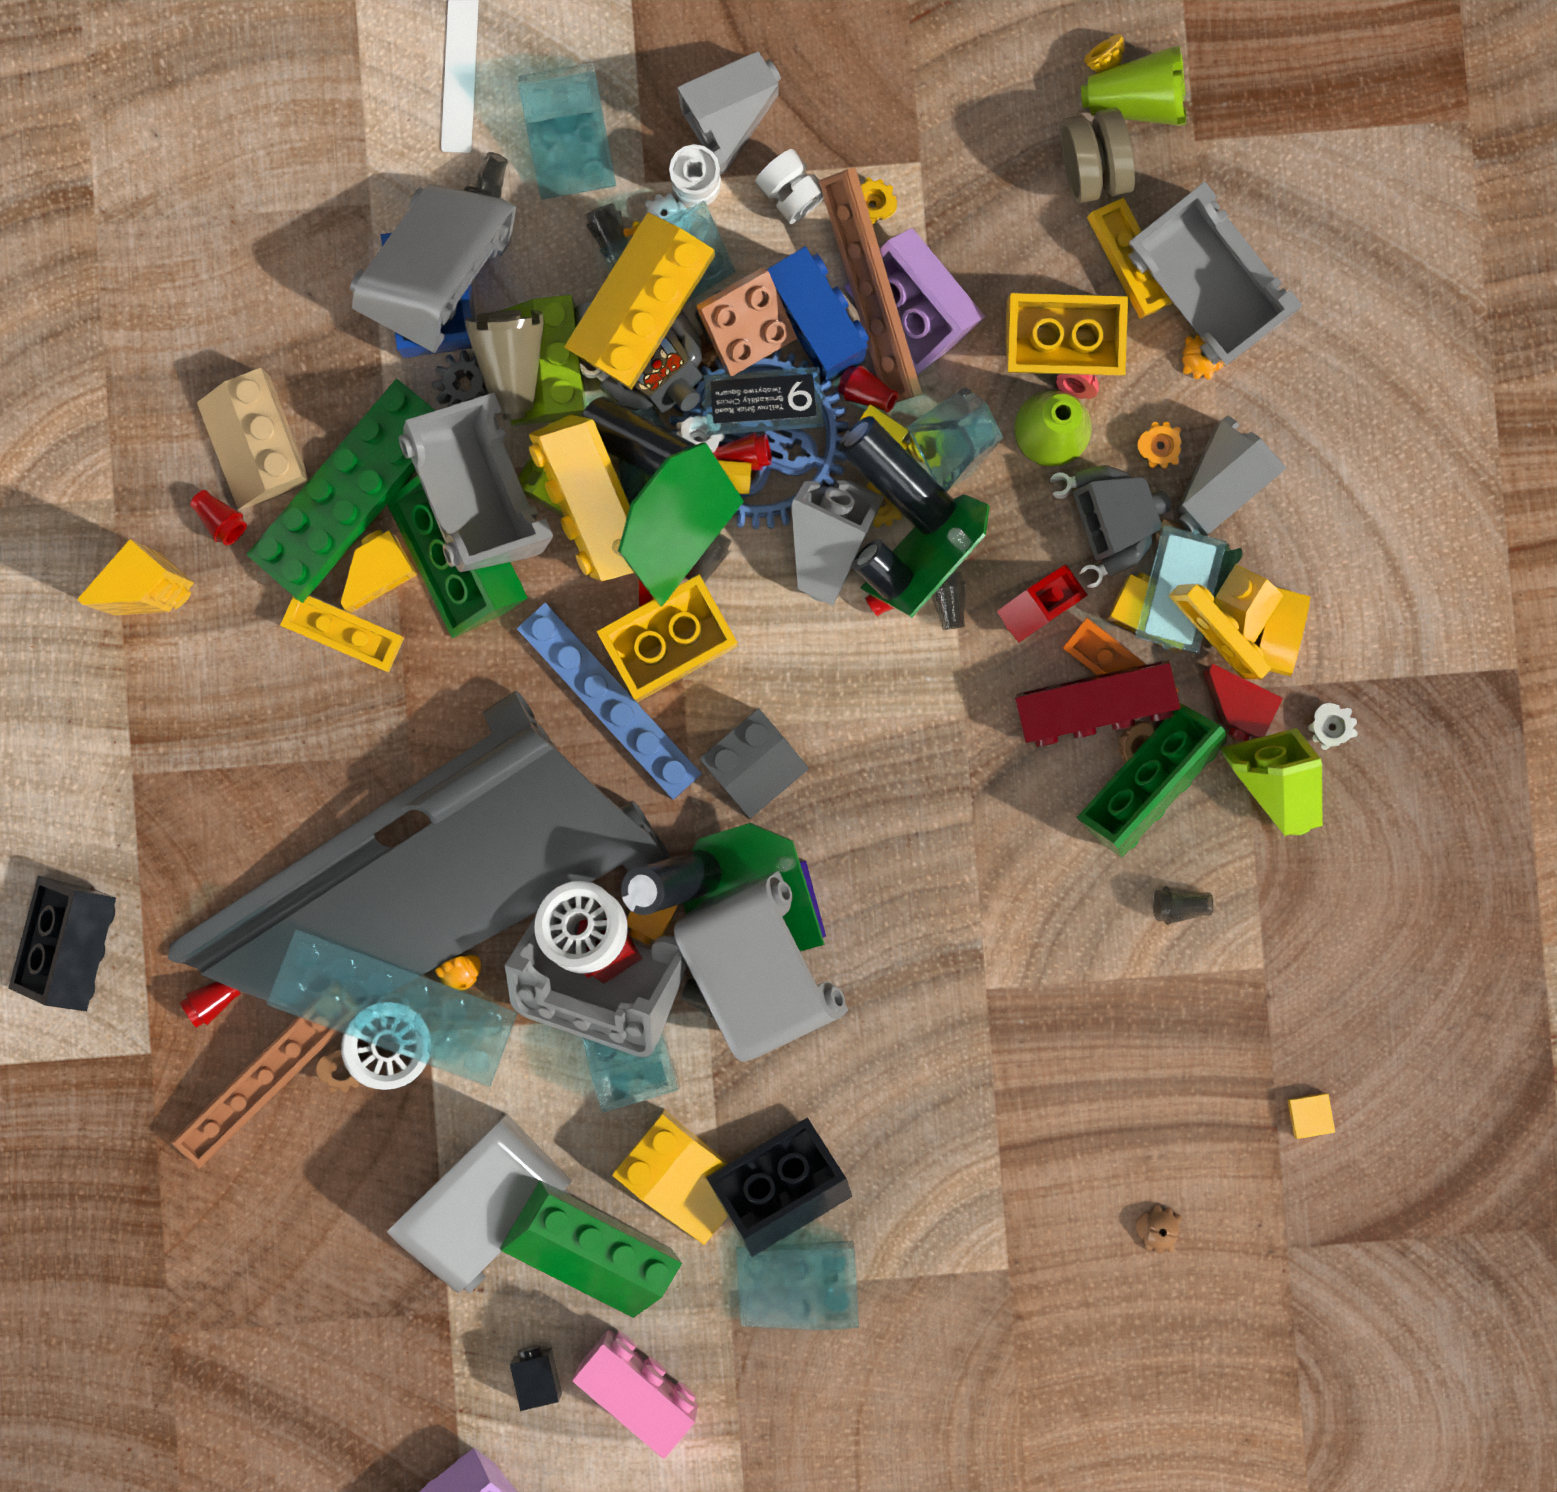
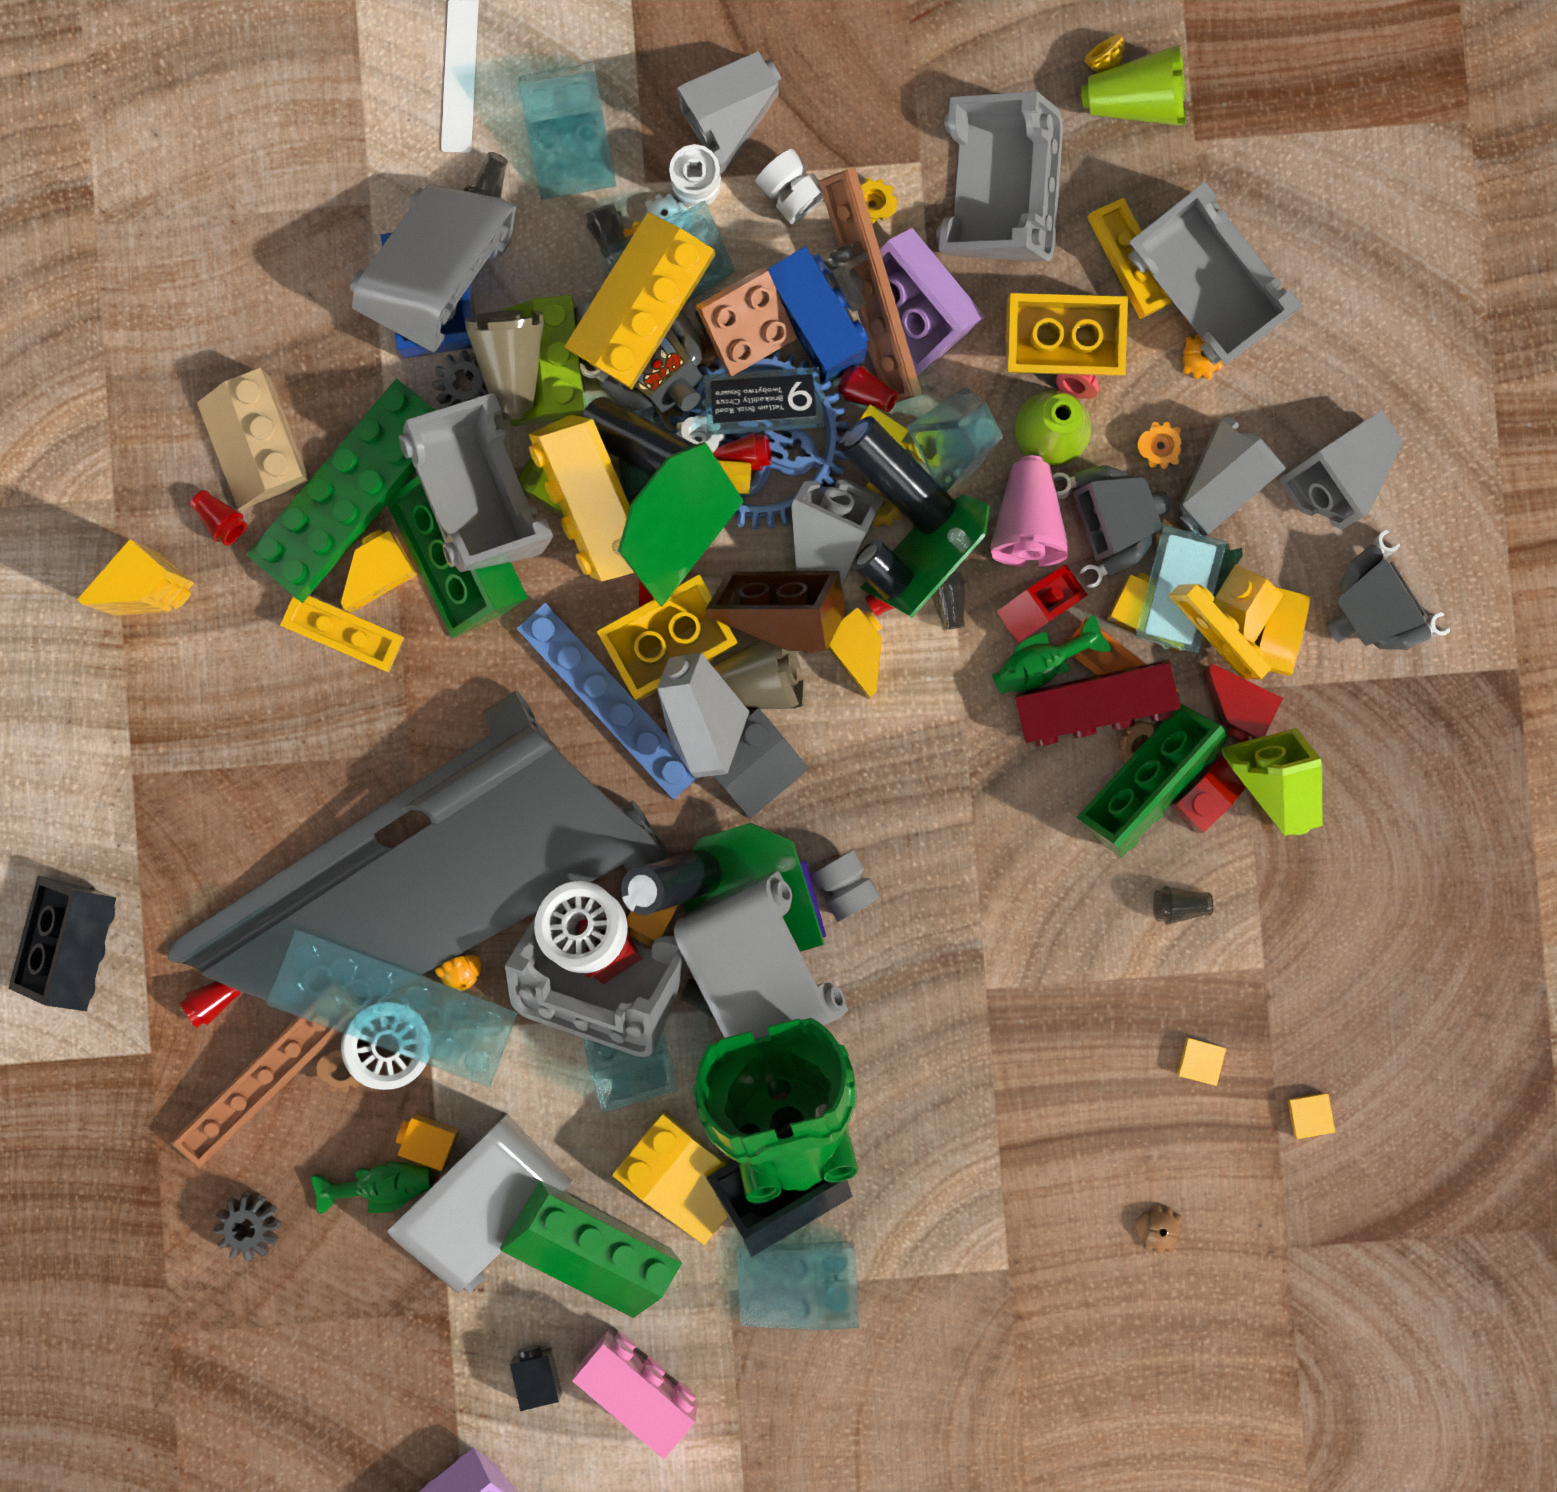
clear smoke cone [685,533,732,583] -> none
dark tan wheel [1060,107,1135,204] -> none
white animal [1308,703,1358,750] -> none
none -> dark grey gear [213,1193,282,1261]
none -> green animal [311,1161,434,1214]
none -> light orange brick [396,1114,460,1171]
none -> light grey slope [657,653,749,778]
none -> green piece [693,1018,859,1203]
none -> reddish brown slope [705,571,846,654]
none -> dark tan cone [712,640,805,709]
none -> light grey wheel [810,850,881,922]
none -> clear smoke bracket [824,244,869,311]
none -> yellow slope [828,607,882,699]
none -> light grey windscreen [936,91,1063,262]
none -> bright pink cone [990,455,1069,567]
none -> green animal [992,615,1111,695]
none -> red slope [1170,754,1246,833]
none -> yellow tile [1177,1037,1226,1086]
none -> light grey slope [1278,410,1403,530]
none -> dark grey torso [1326,530,1450,650]

